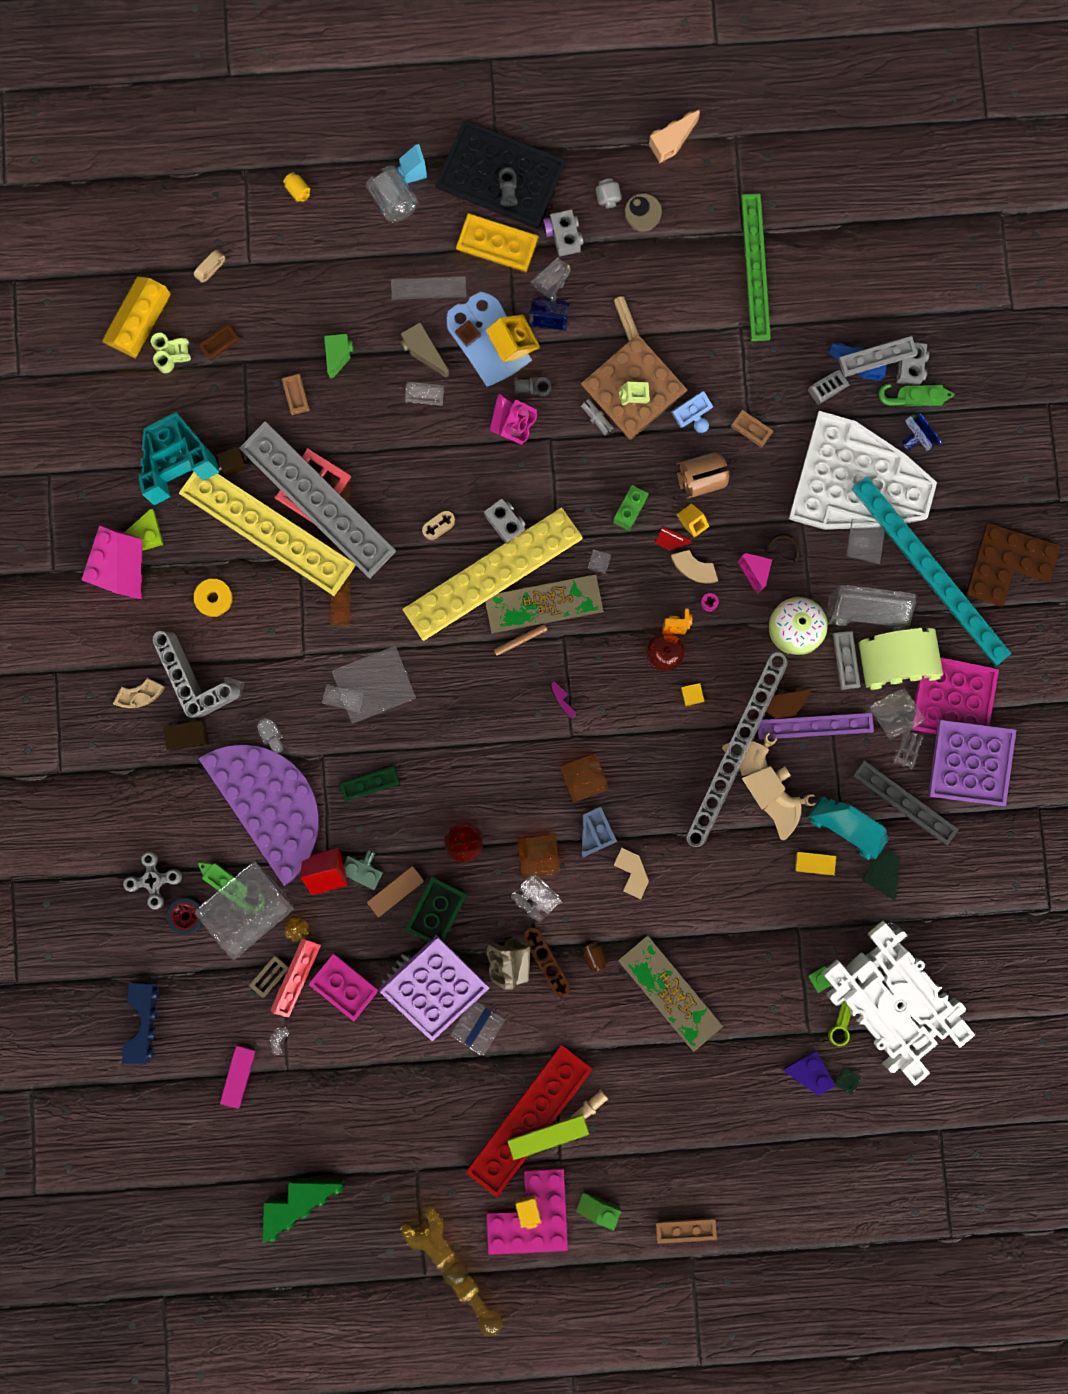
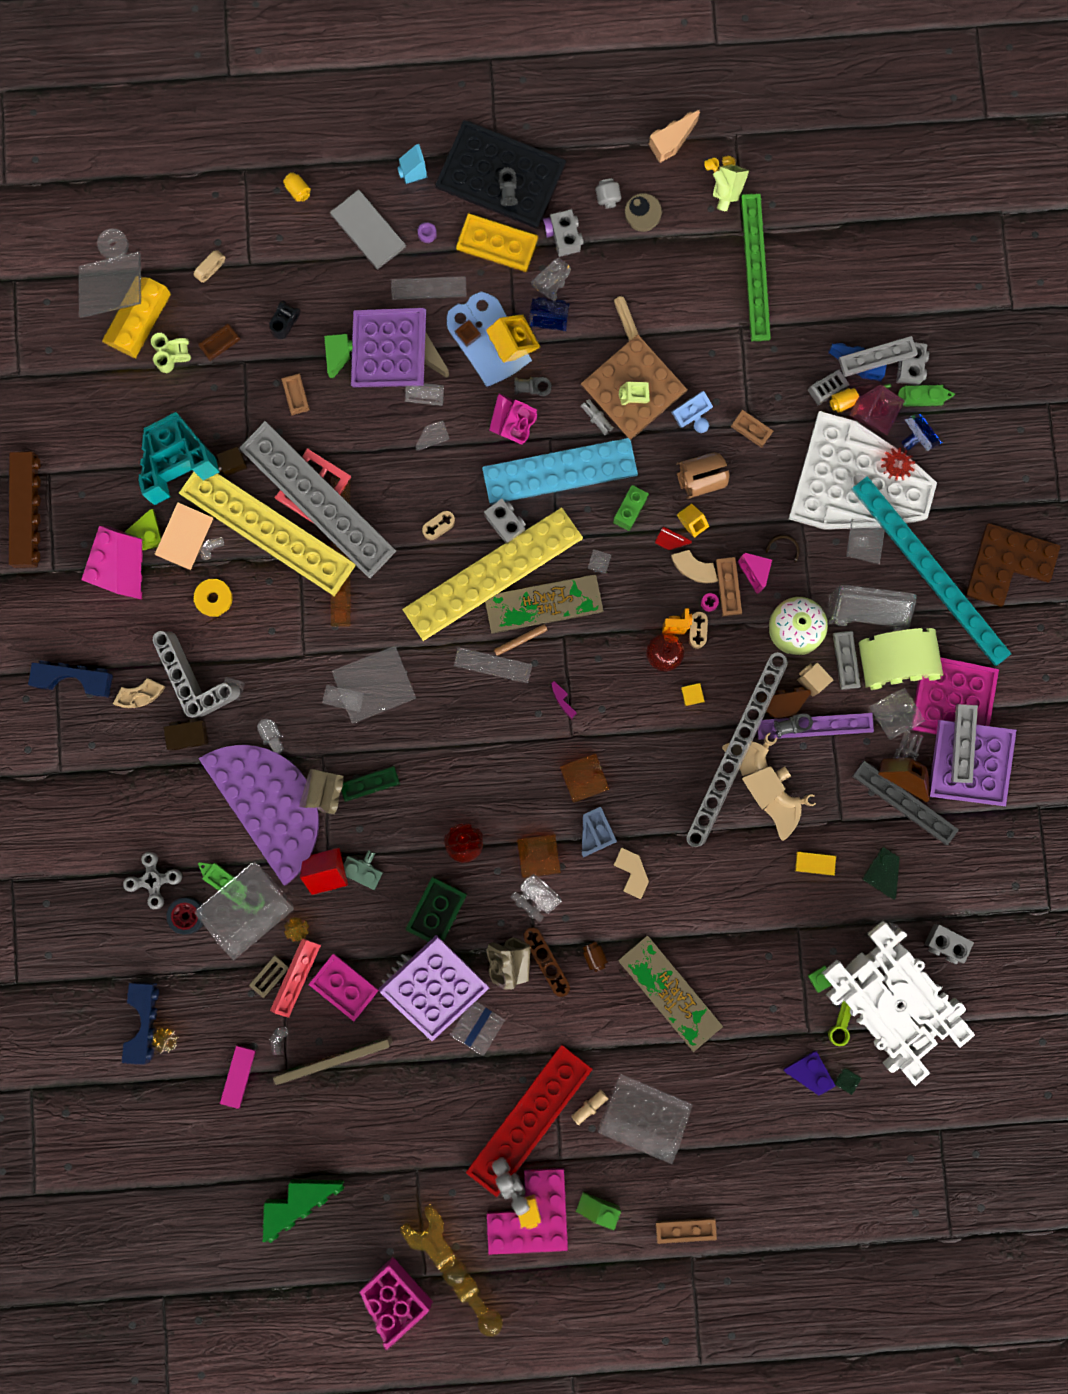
clear cylinder [366,166,418,223] -> none
medium nougat tile [367,866,424,918] -> none
lime tile [508,1114,589,1160] -> none
teal wedge [807,797,889,860] -> none
none -> reddish brown brick [9,452,41,568]
none -> dark blue arch [28,660,113,698]
none -> clear piece [78,252,141,318]
none -> clear piece [97,229,129,260]
none -> clear yellow gear [152,1028,178,1053]
none -> light nougat tile [155,503,213,570]
none -> clear arm [199,537,224,560]
none -> black piece [269,300,300,340]
none -> dark tan tile [273,1035,393,1085]
none -> dark tan piece [299,769,344,815]
none -> light grey tile [330,190,406,270]
none -> medium lavender plate [351,308,426,387]
none -> dark pink wedge [360,1257,433,1350]
none -> clear tile [416,421,449,451]
none -> medium lavender tile [418,222,437,243]
none -> clear tile [454,647,532,684]
none -> medium azure plate [482,438,638,505]
none -> light grey gear [492,1158,530,1216]
none -> clear slope [598,1074,692,1164]
none -> tan beam [689,612,708,649]
none -> yellowish green torso [704,156,749,211]
none -> medium nougat plate [716,557,742,617]
none -> dark grey connector [774,714,813,738]
none -> tan brick [797,663,833,697]
none -> yellow brick [830,388,860,413]
none -> clear pink slope [850,385,905,435]
none -> reddish brown slope [878,758,930,802]
none -> clear red gear [881,447,915,481]
none -> light grey brick [924,924,974,965]
none -> light grey plate [951,704,978,783]

